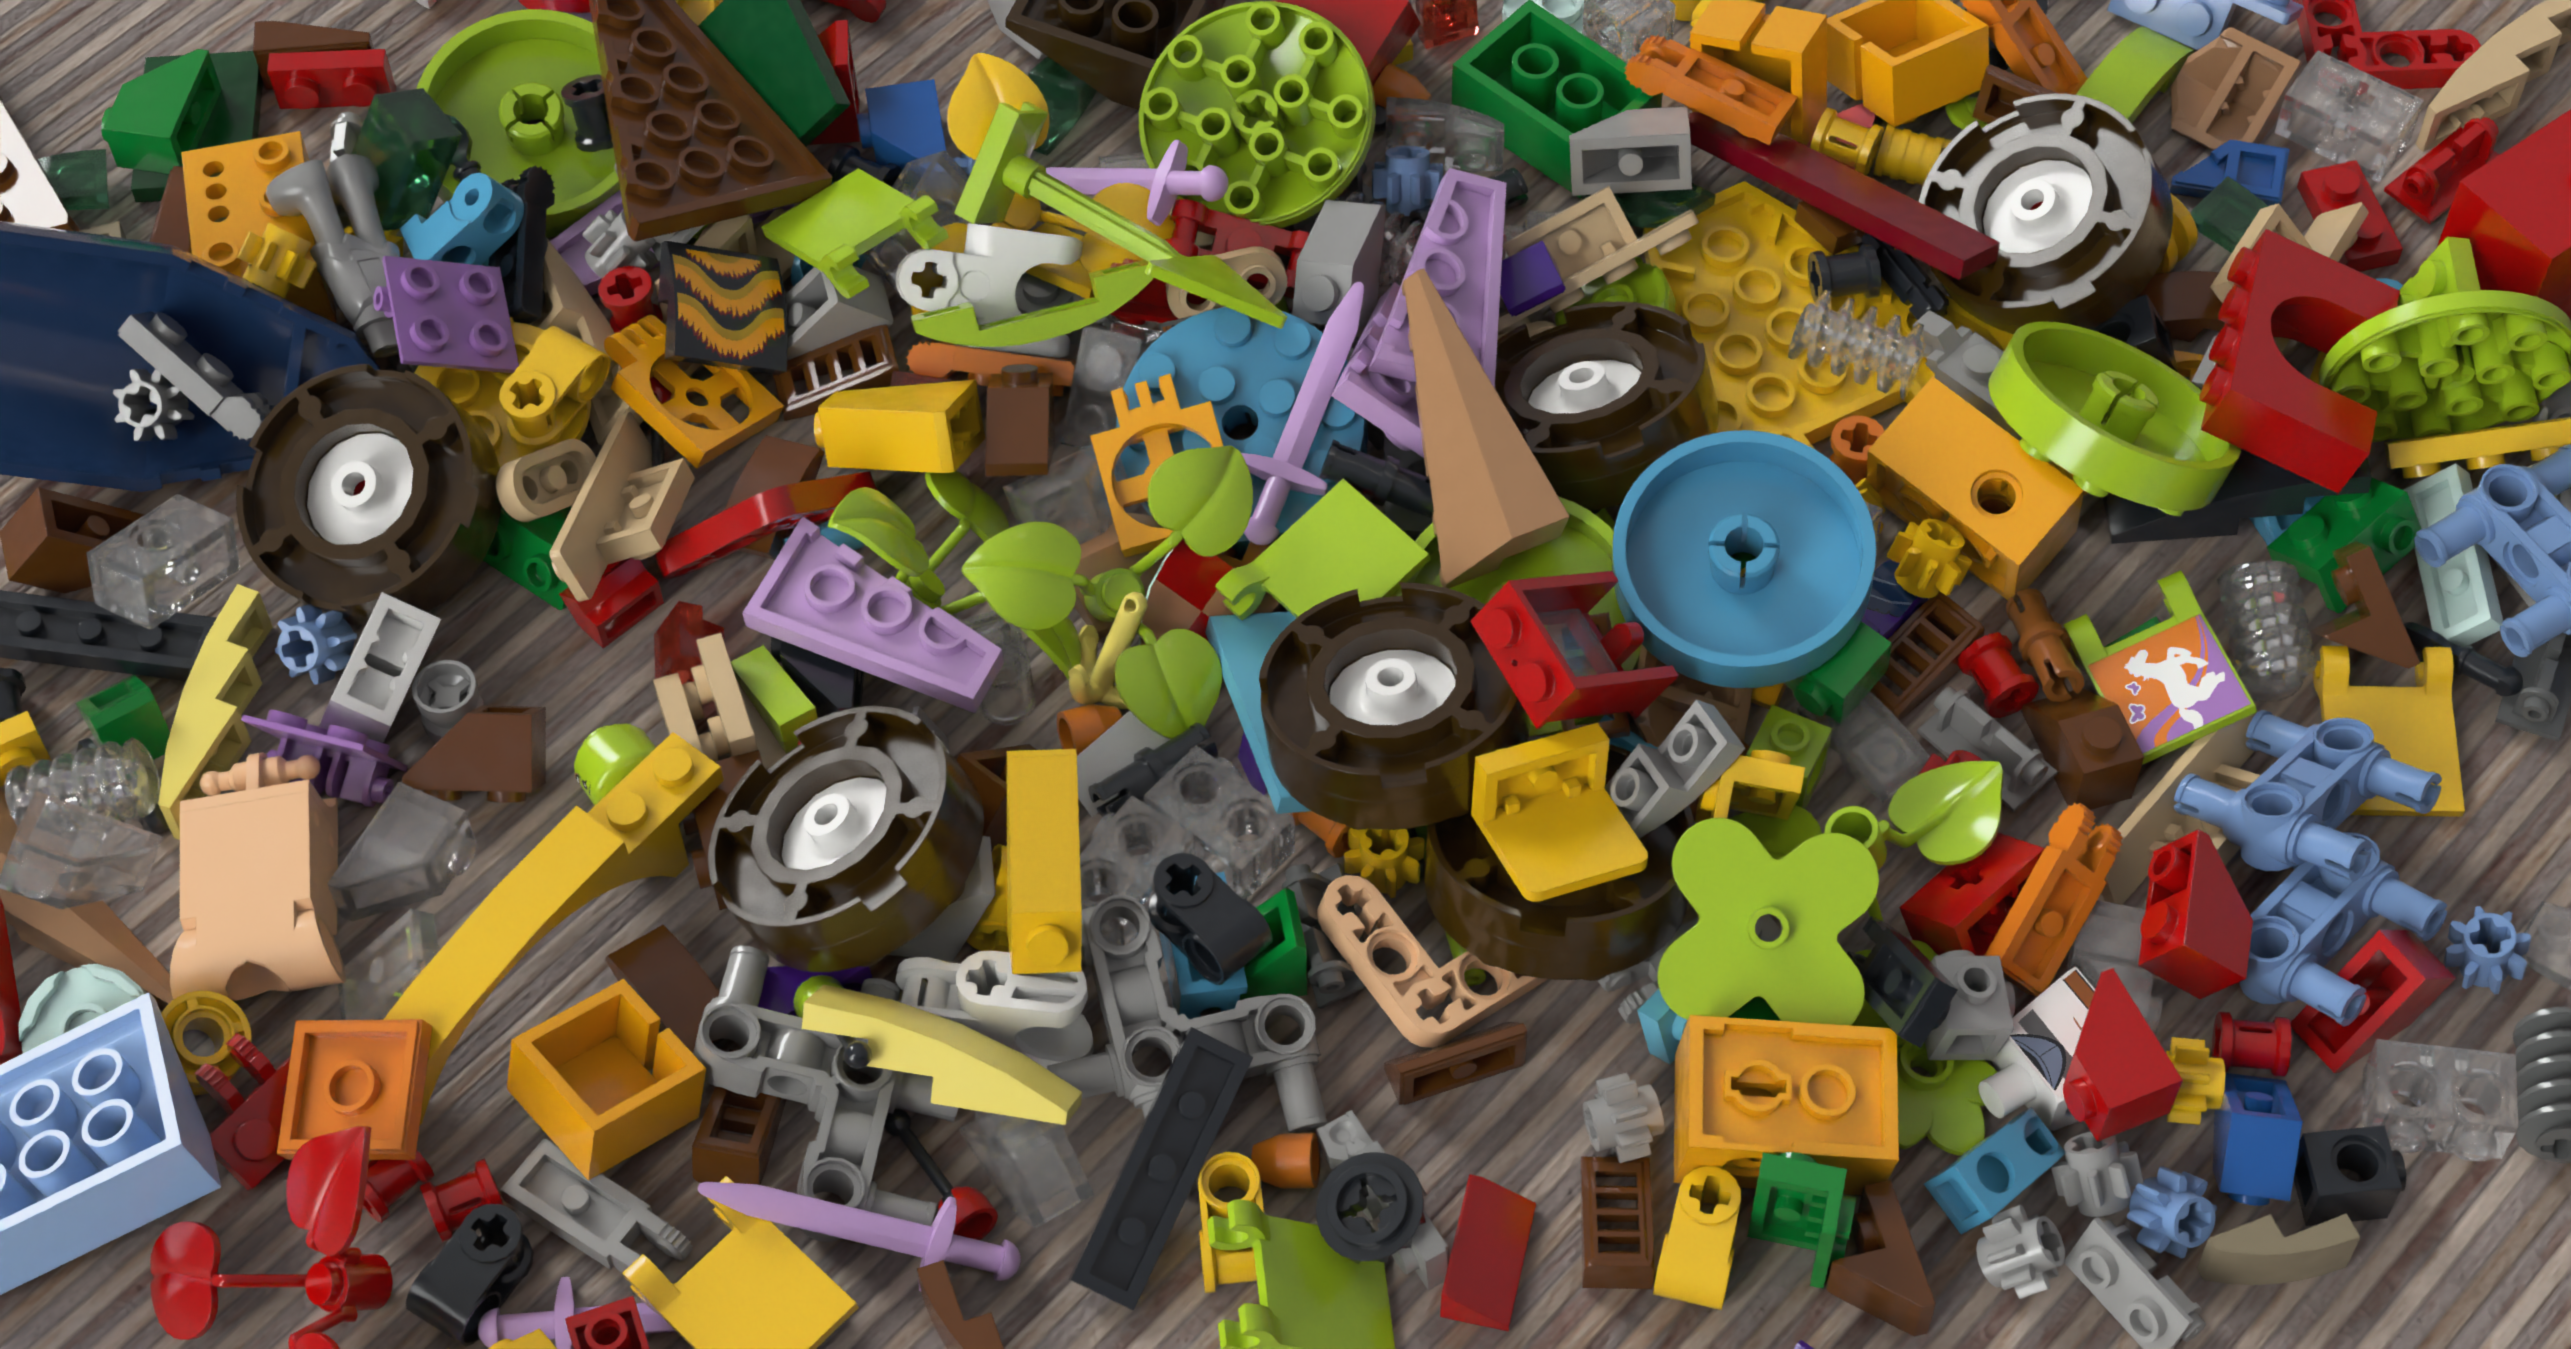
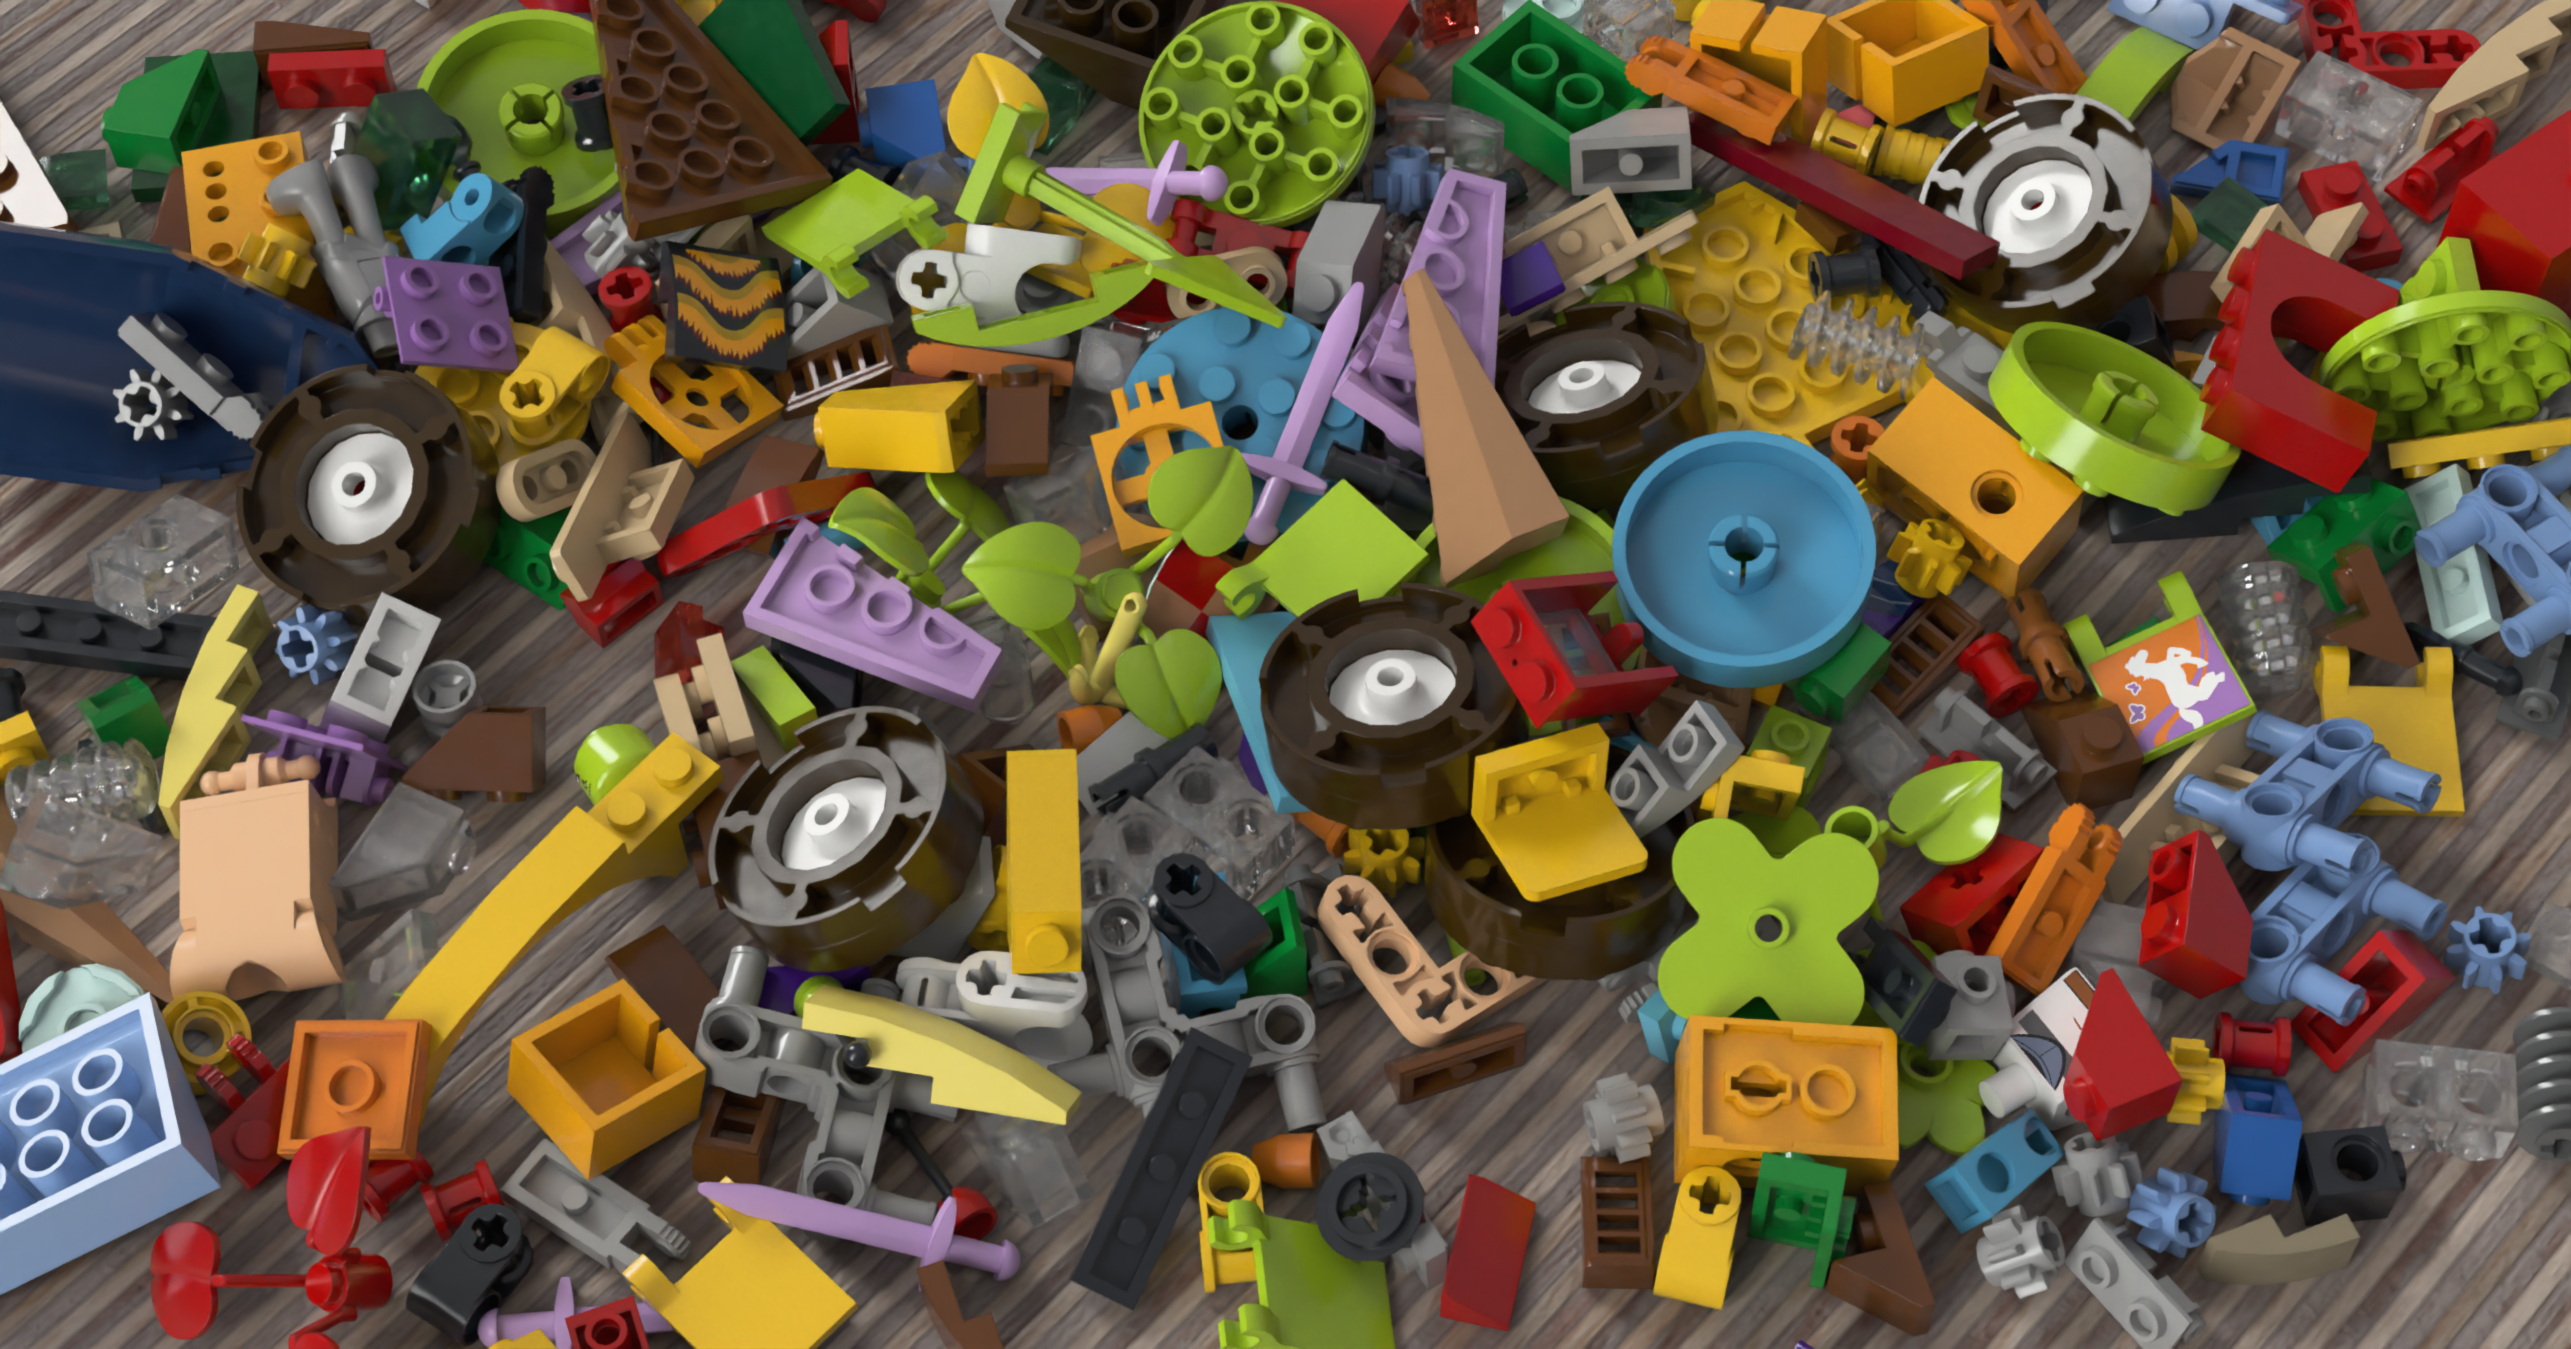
reddish brown slope [0,487,158,594] -> none

